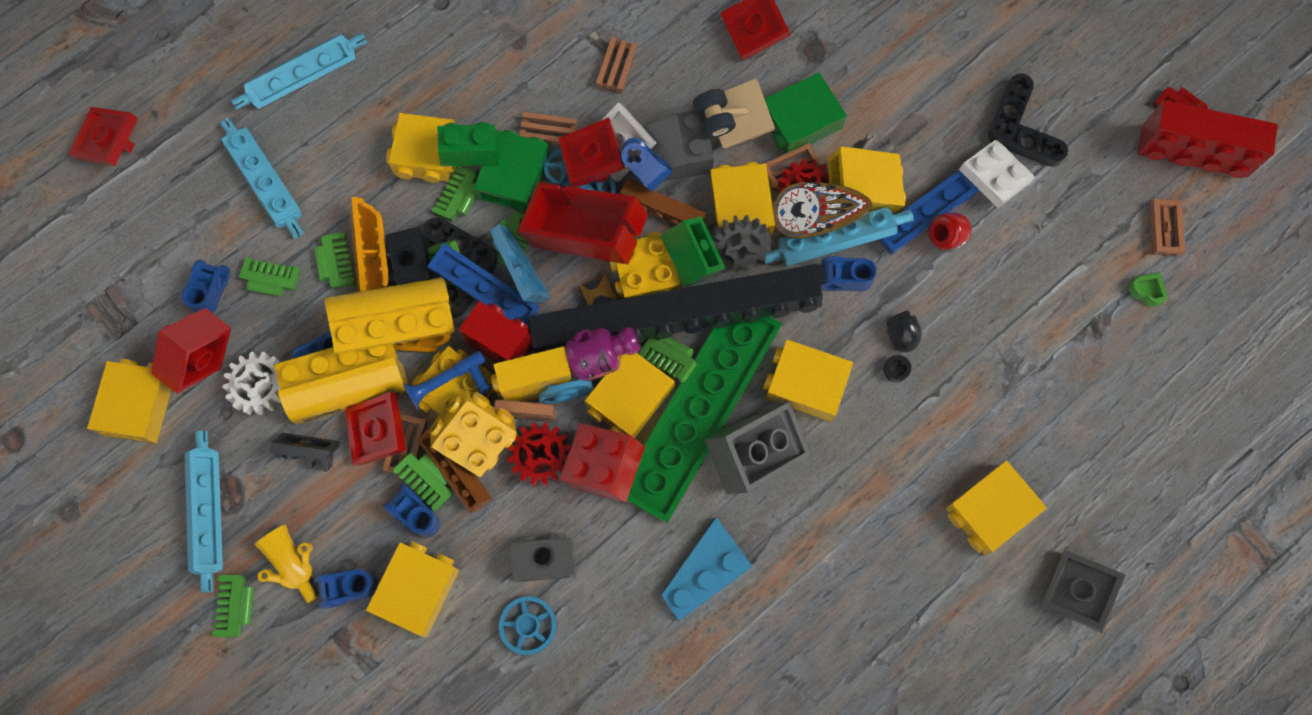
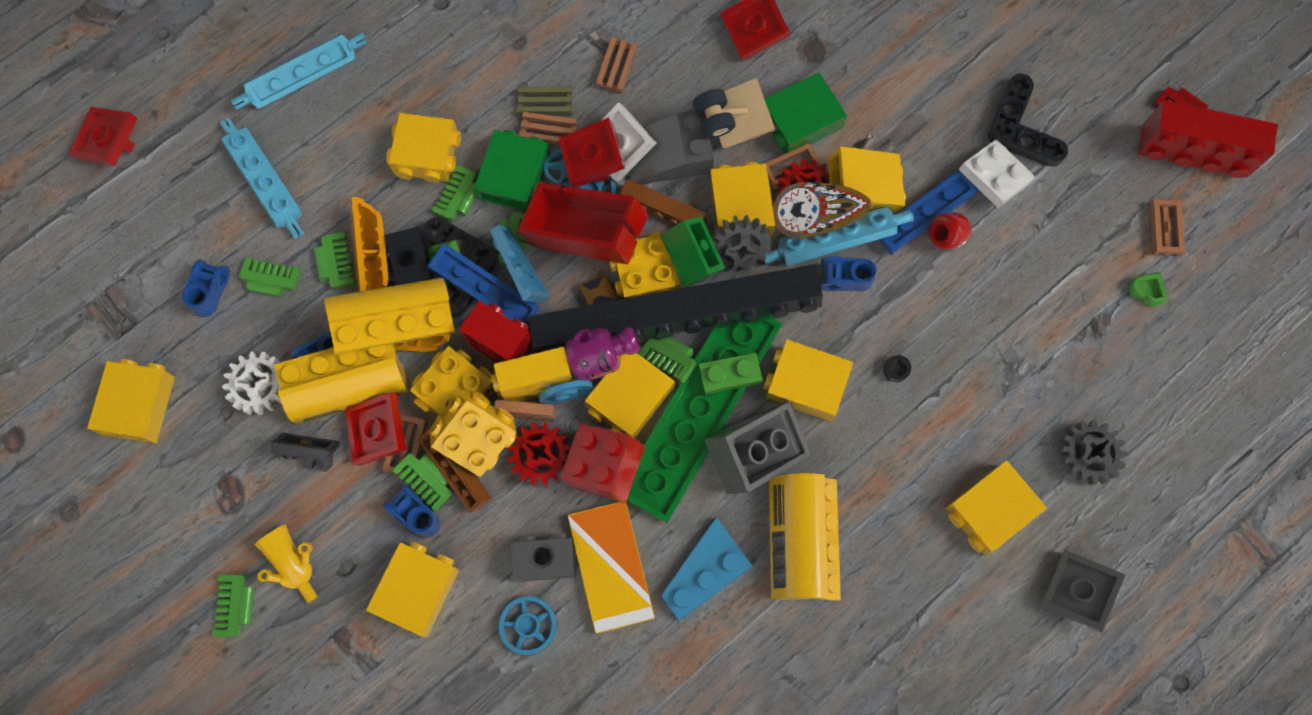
red brick [151,308,231,394] -> none
medium azure plate [185,430,223,593] -> none
blue piece [314,569,378,609] -> none
blue piece [403,350,491,410] -> none
green brick [437,122,497,167] -> none
blue piece [621,138,673,192] -> none
black piece [887,311,922,352] -> none
none -> olive tile [517,87,572,116]
none -> tile [568,502,655,634]
none -> bright green plate [699,353,763,395]
none -> yellow brick [769,473,841,601]
none -> dark grey gear [1058,420,1128,486]

